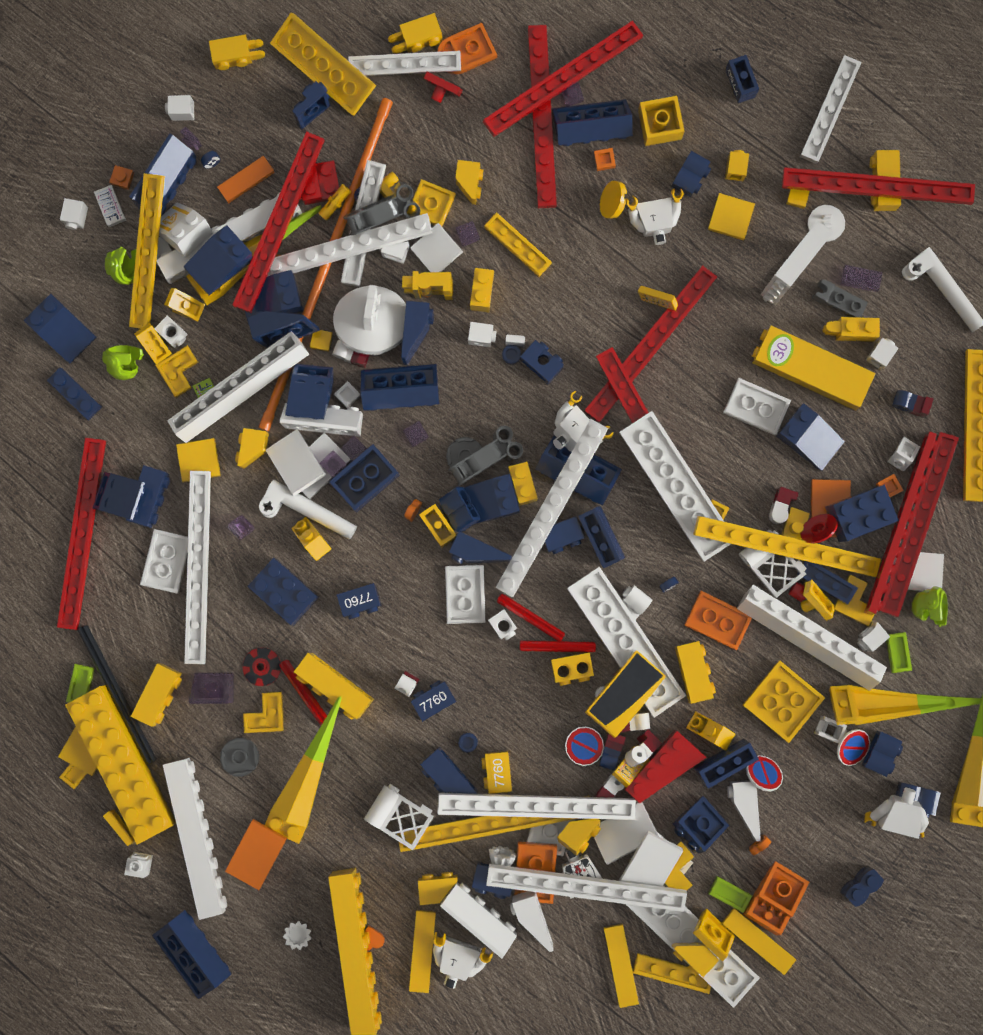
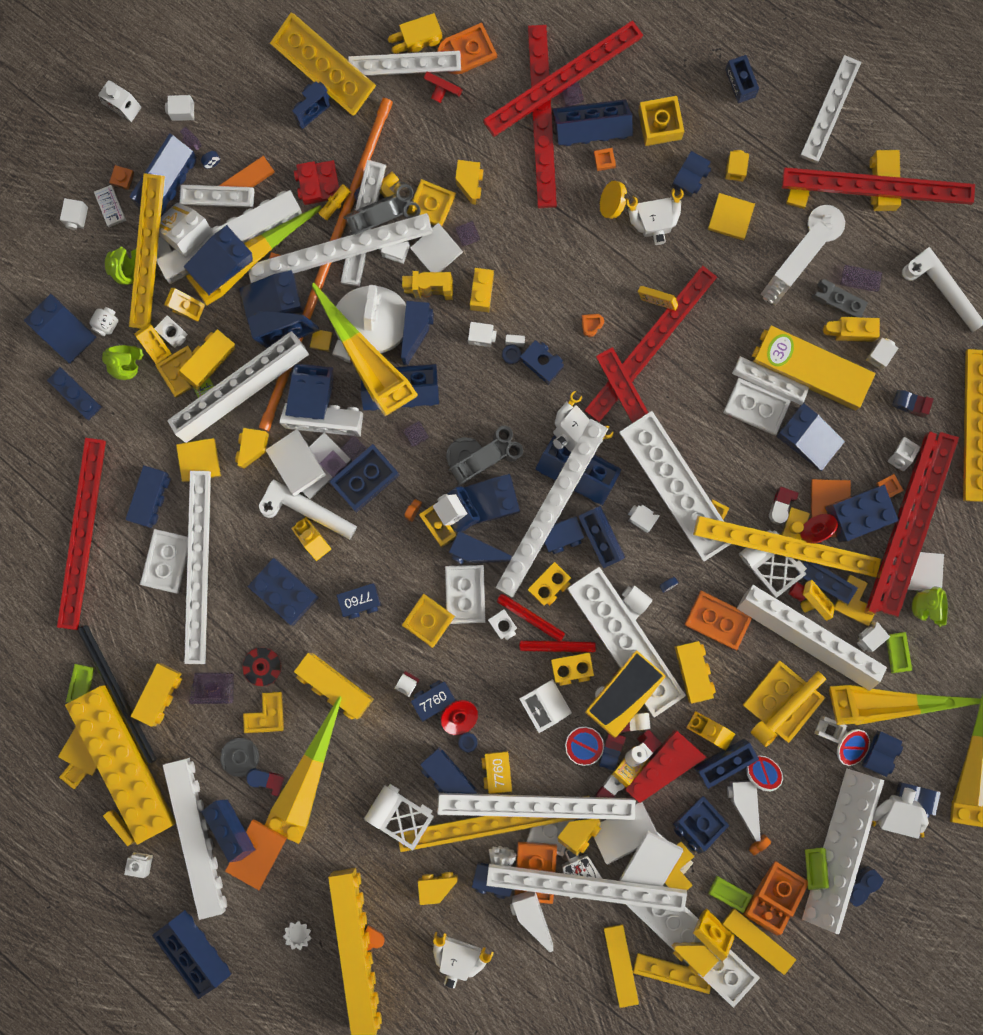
dark blue slope [93,472,145,520] -> none
yellow hinge [209,34,265,70] -> none
clear purple plate [227,515,255,540] -> none
red plate [232,131,324,314] -> none
red axle [279,659,327,726] -> none
white tile [334,381,361,408] -> none
yellow tile [409,910,436,993] -> none
white slope [440,882,517,959] -> none
yellow tile [484,212,552,277] -> none
yellow brick [508,462,538,506] -> none
none -> white head [89,307,118,337]
none -> white torso [98,80,142,122]
none -> white tile [179,185,254,208]
none -> yellow brick [179,329,235,390]
none -> dark blue brick [201,799,256,863]
none -> leg [246,768,284,796]
none -> yellow plate [312,283,418,416]
none -> yellow tile [402,594,455,648]
none -> white brick [433,494,467,526]
none -> red dish [441,700,478,735]
none -> white slope [519,679,572,733]
none -> yellow brick [527,562,571,606]
none -> orange tile [582,314,604,337]
none -> white window [628,505,660,533]
none -> white tile [732,356,809,405]
none -> yellow piece [751,671,826,747]
none -> white plate [802,768,884,934]
none -> lime tile [805,848,829,890]

